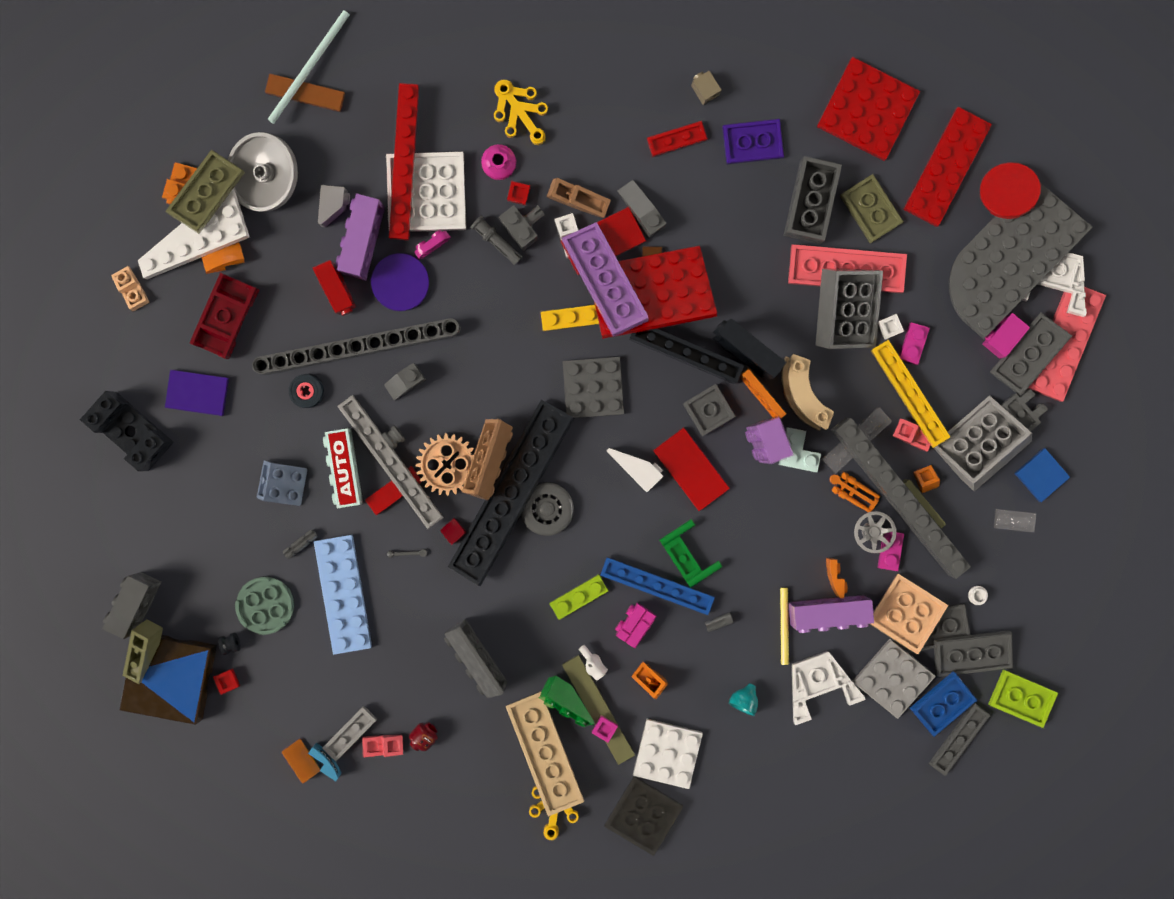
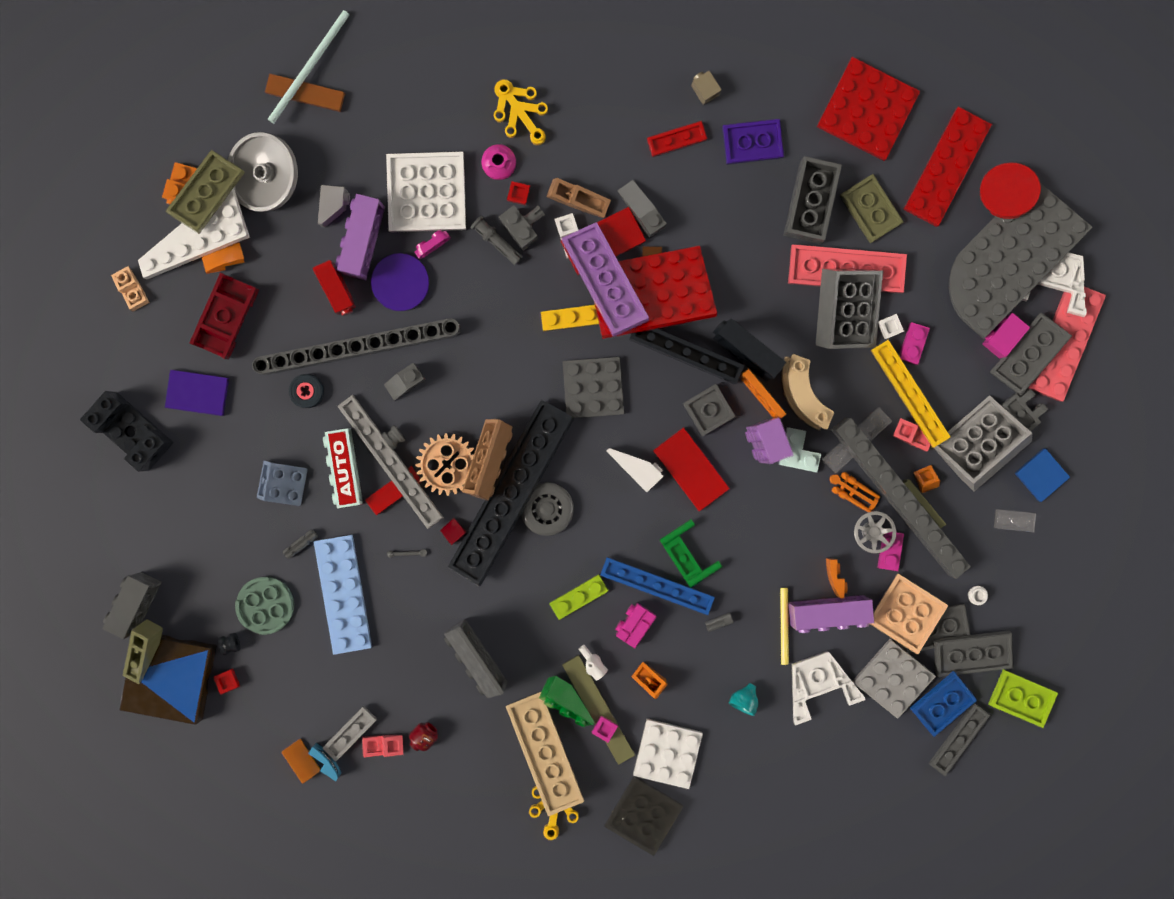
red plate [389,83,419,240] -> none

